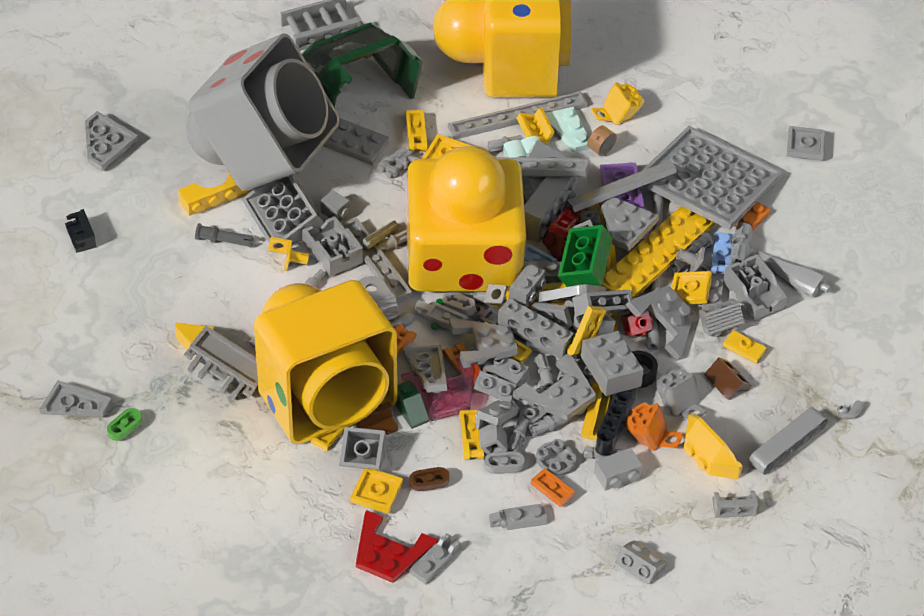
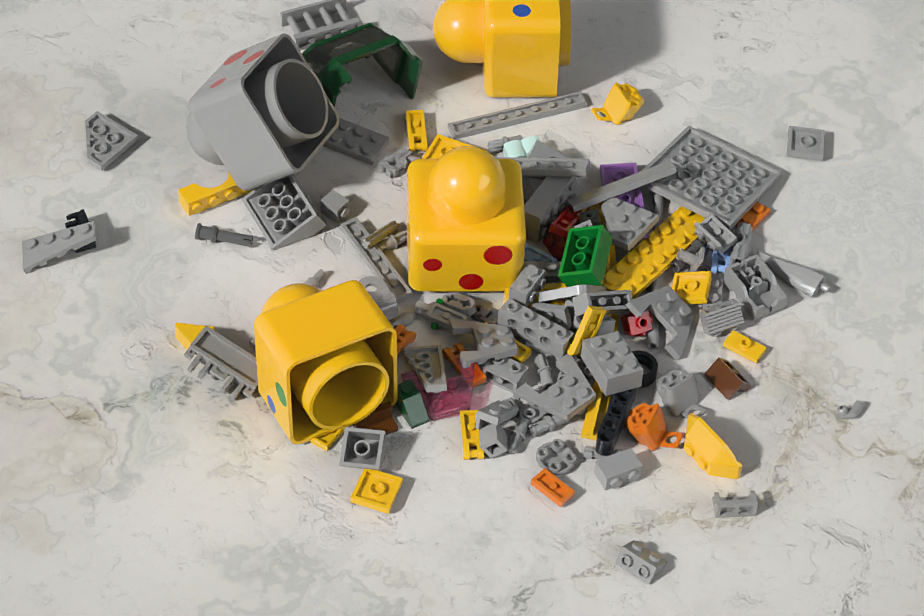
light grey wing [40,380,112,417] -> none
bright green plate [107,408,142,441] -> none
yellow bracket [268,237,309,271] -> none
light grey piece [302,216,363,277] -> none
red wing [356,510,438,583] -> none
reddish brown plate [409,467,450,491] -> none
light grey hinge [410,533,461,584] -> none
light grey bracket [473,284,508,310] -> none
light grey hinge [473,371,516,402] -> none
light grey plate [484,451,524,474] -> none
light grey hinge [489,503,547,530] -> none
yellow bracket [517,108,554,145] -> none
light aqua wing [545,107,590,152] -> none
medium nougat piece [587,125,617,156] -> none
light grey beam [748,407,828,475] -> none
none -> light grey wing [22,221,97,274]
none -> light grey bracket [694,214,738,255]

